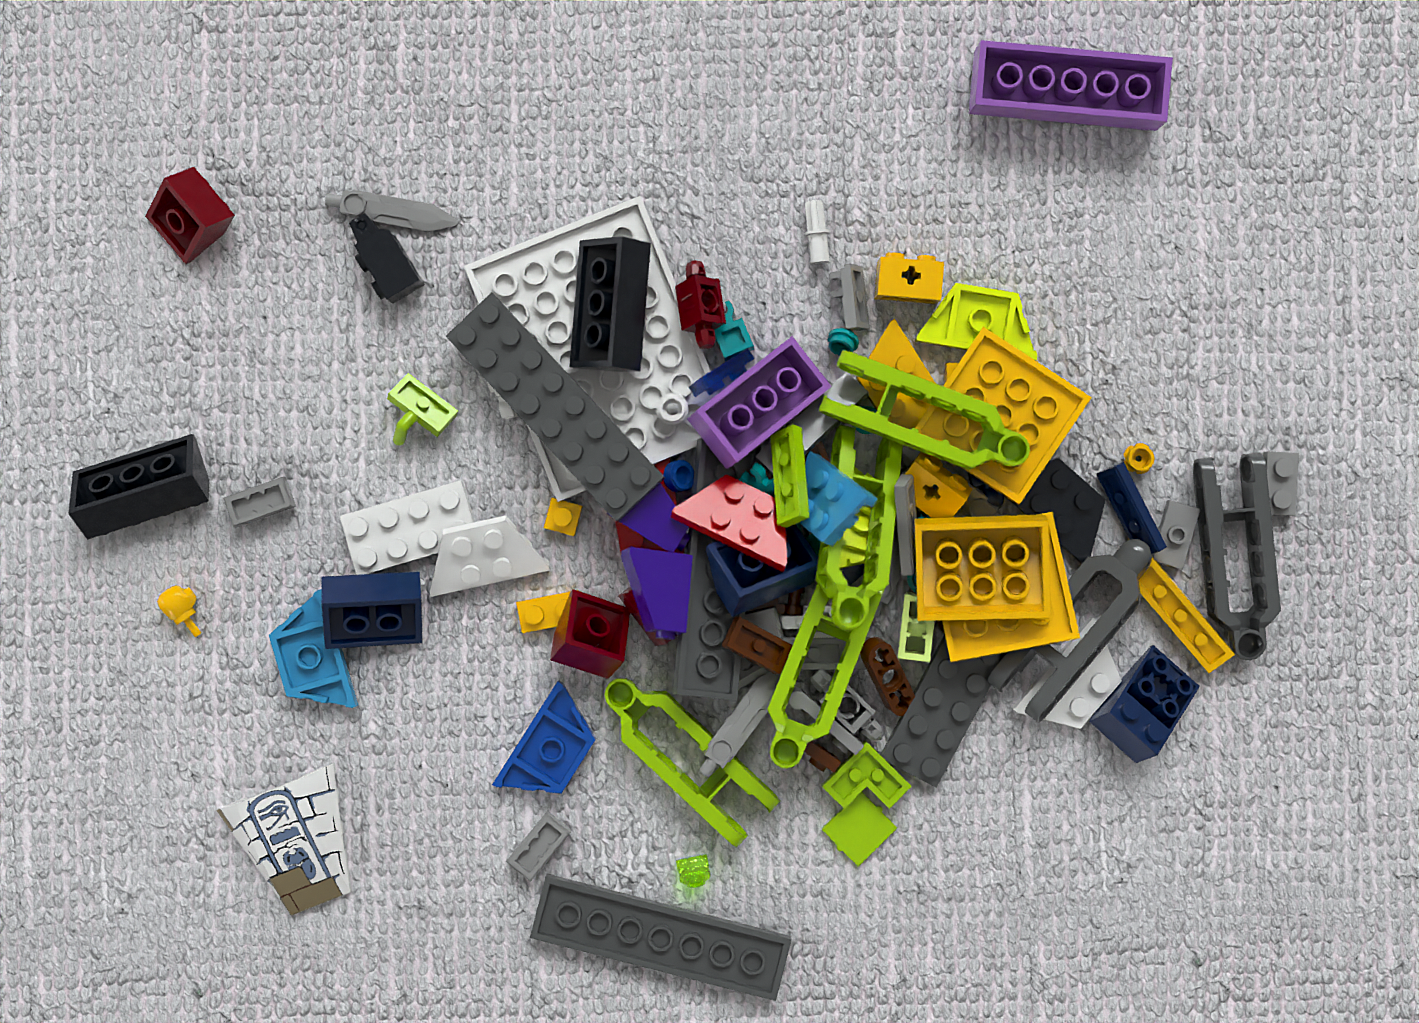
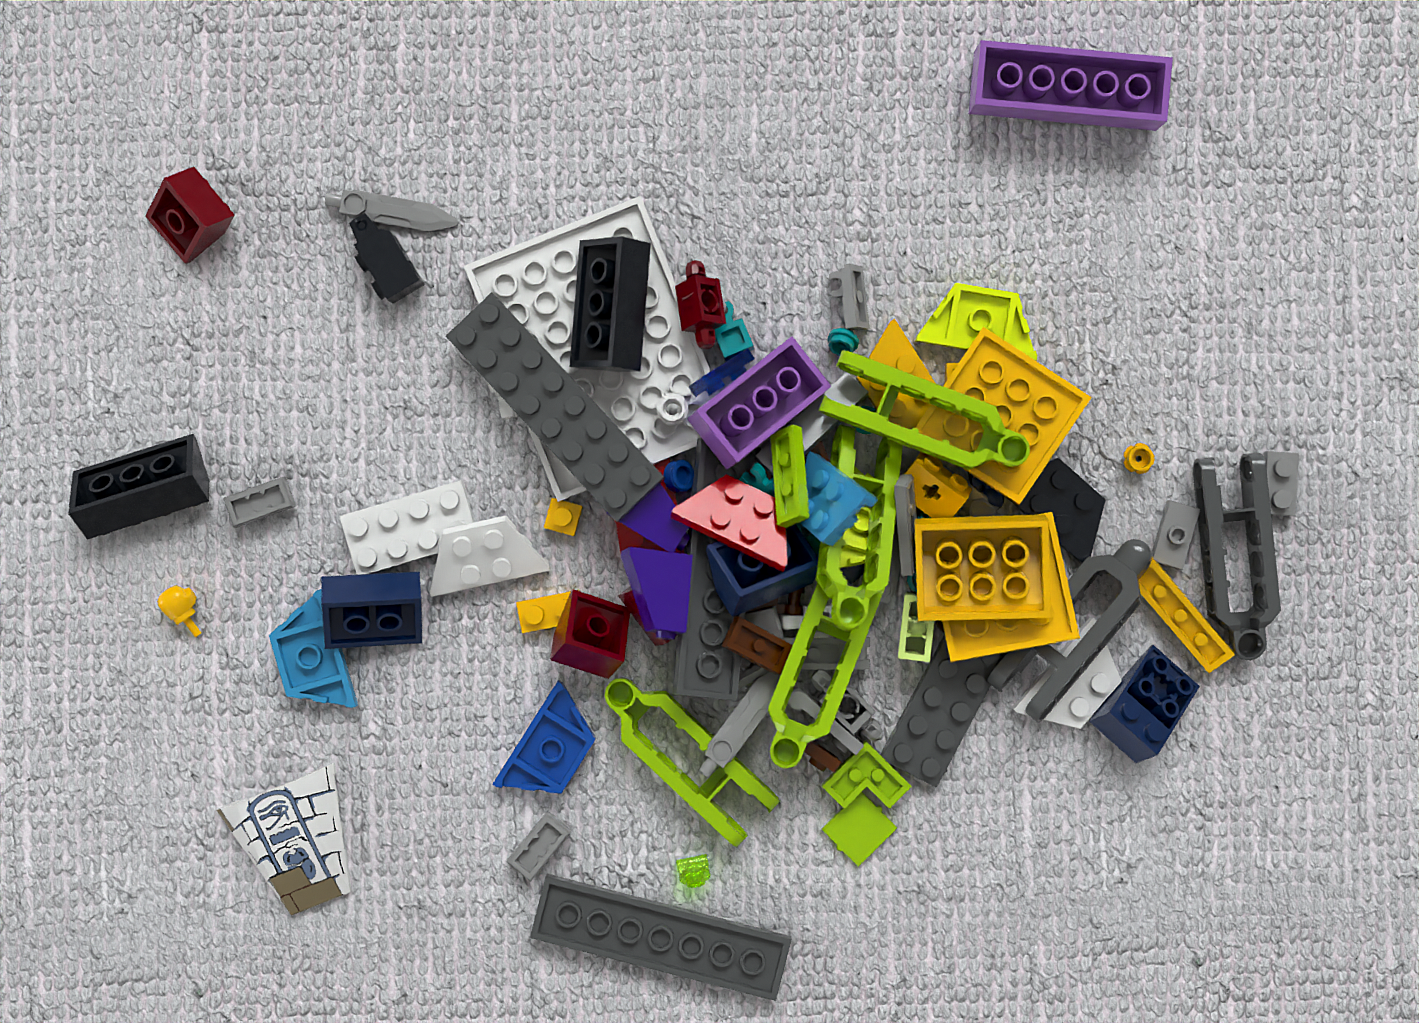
plate [387,373,458,445] -> none
white axle [805,200,831,265] -> none
reddish brown beam [860,637,915,716] -> none
yellow brick [874,252,944,304] -> none
dark blue tile [1096,462,1167,554] -> none

